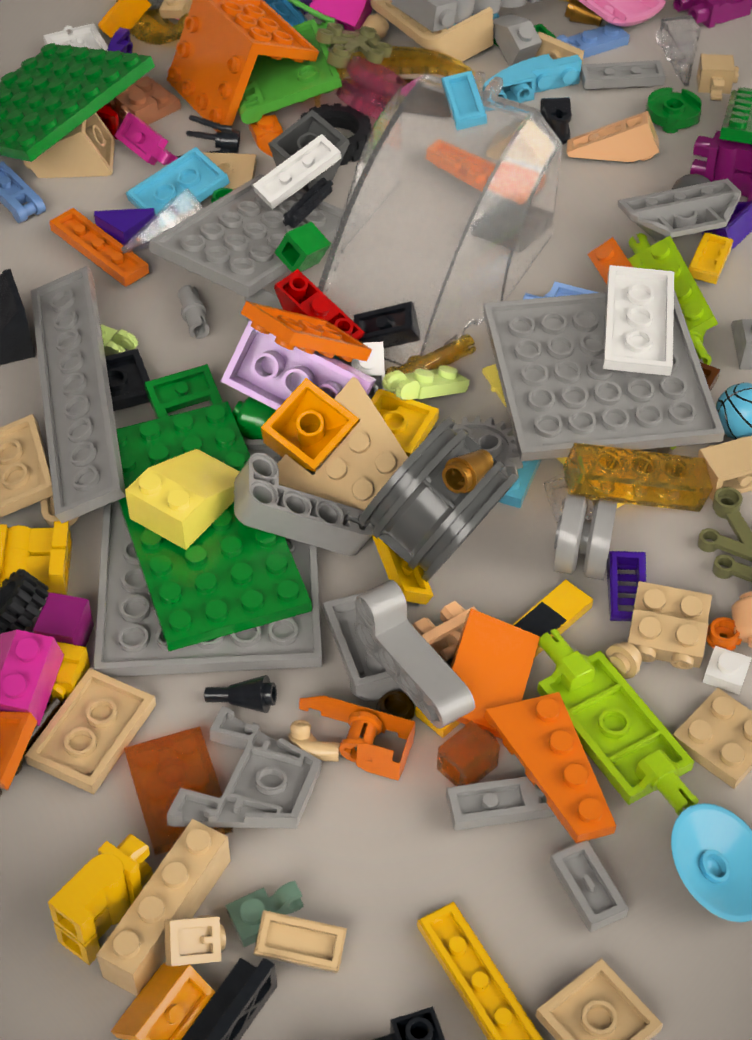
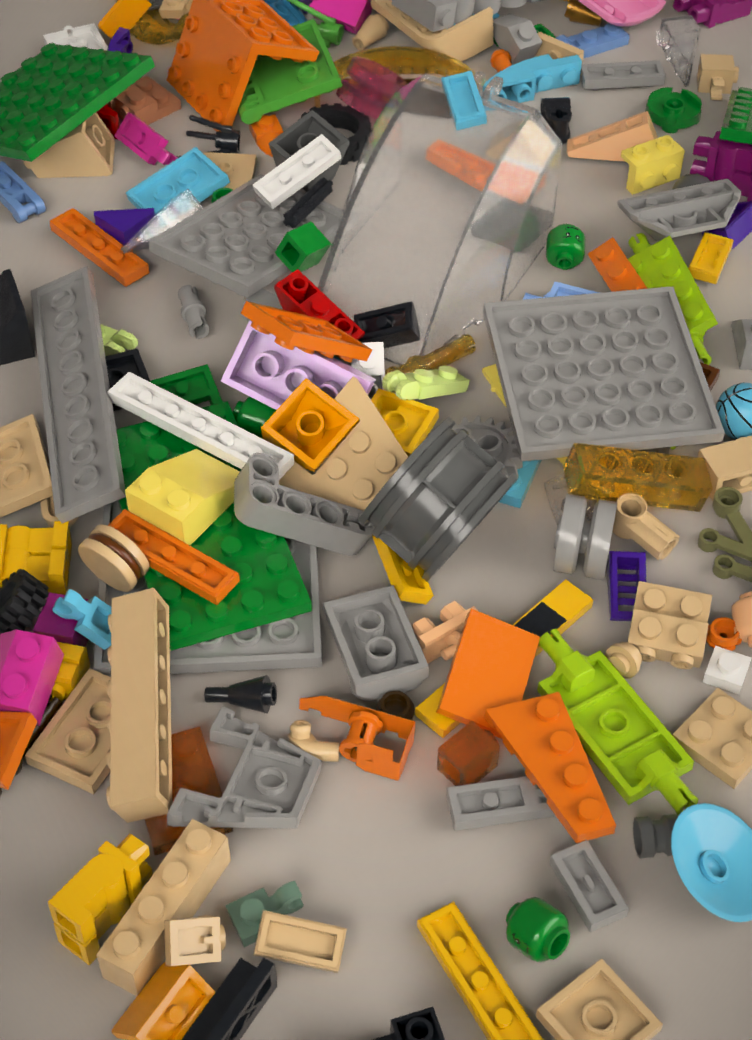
olive plant [316,22,393,69] -> none
light grey beam [355,580,475,729] -> none
pearl gold cone [442,449,494,493] -> none
white plate [603,265,674,376] -> none
none -> medium azure plate [52,589,111,650]
none -> tan head [78,524,149,592]
none -> tan brick [106,588,172,823]
none -> white plate [107,372,294,480]
none -> orange tile [108,509,240,605]
none -> orange pin [490,49,512,72]
none -> green head [506,897,570,963]
none -> green head [545,224,586,270]
none -> tan piece [613,493,680,560]
none -> light yellow bracket [621,135,685,195]
none -> dark grey wheel [633,814,678,859]

